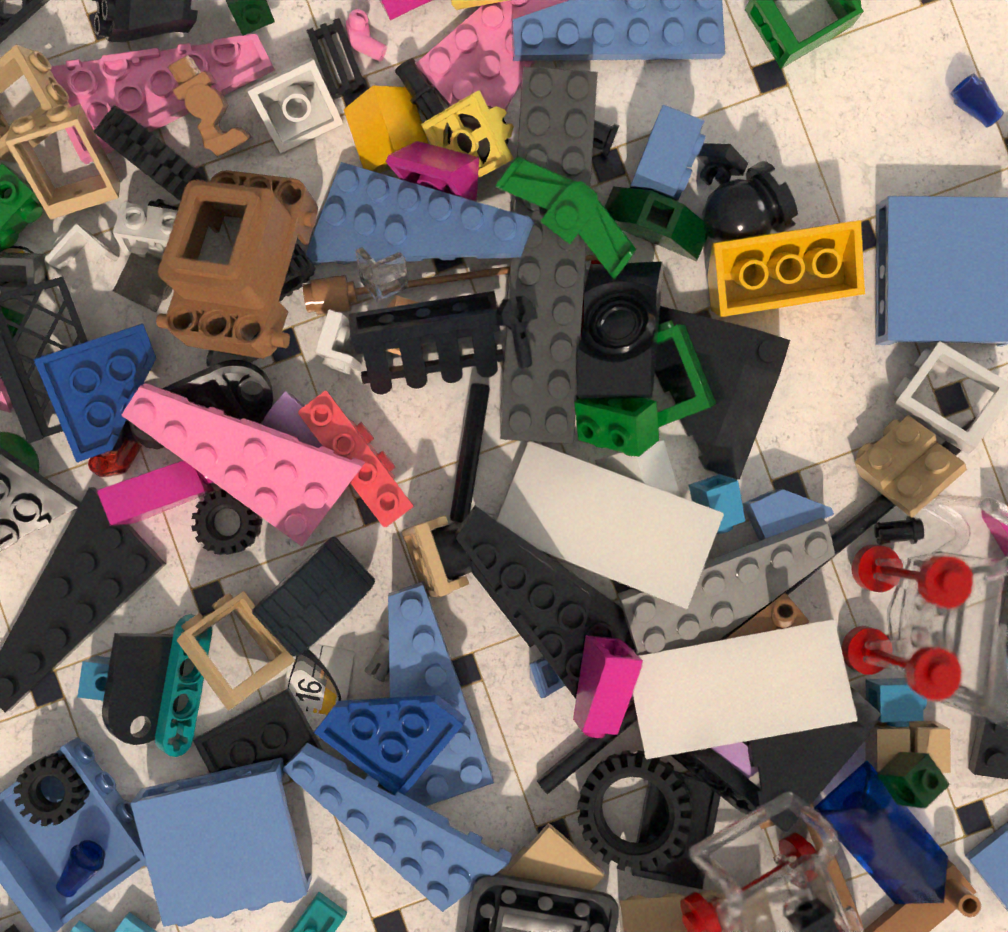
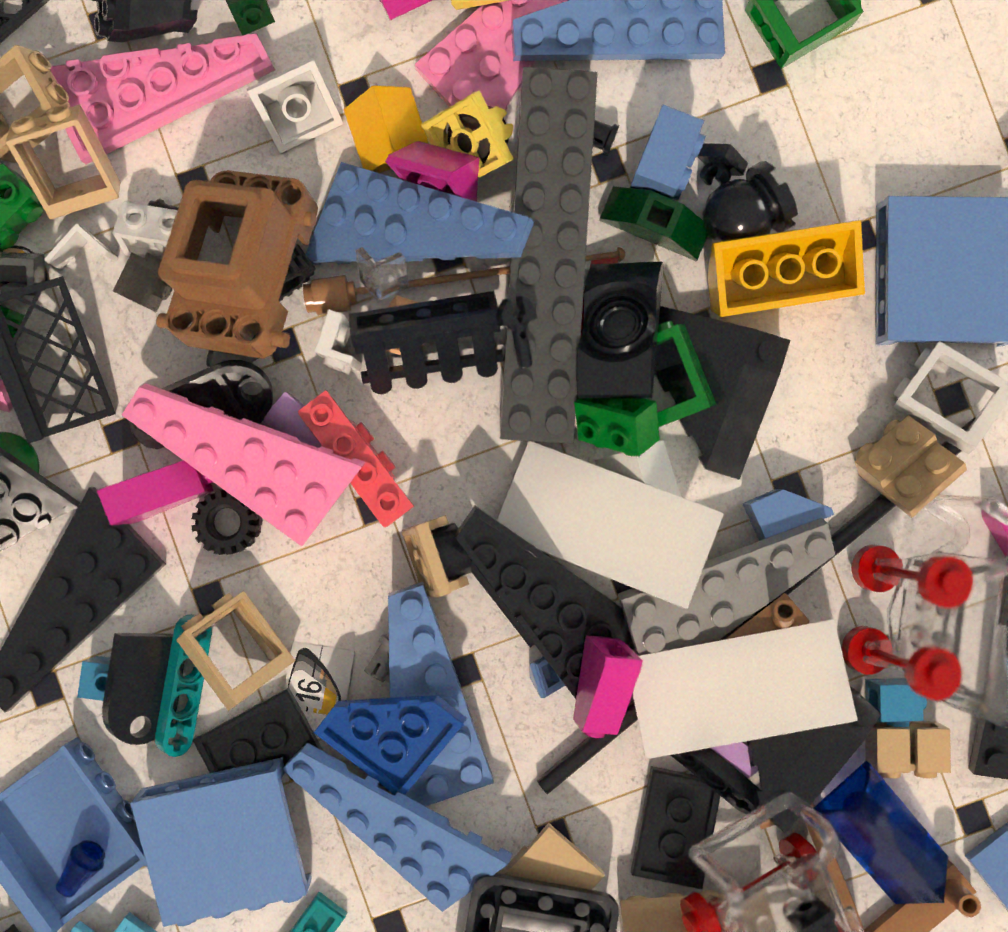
black tyre [14,753,90,827] -> none
blue plate [33,323,156,463] -> none
clear red arm [88,437,142,478] -> none
black tyre [93,105,208,201] -> none
medium nougat hips [168,55,252,157] -> none
black wheel [252,537,375,656] -> none
black tile [306,18,366,100] -> none
bright pink arm [346,9,387,62] -> none
black axle [395,58,445,120] -> none
black axle [450,383,490,523] -> none
green plate [495,156,636,279] -> none
black tyre [577,750,693,873] -> none
dark azure brick [689,474,746,534] -> none
black pin [874,516,924,545] -> none
dark green brick [876,752,950,809] -> none
clear blue cone [950,73,1004,128] -> none

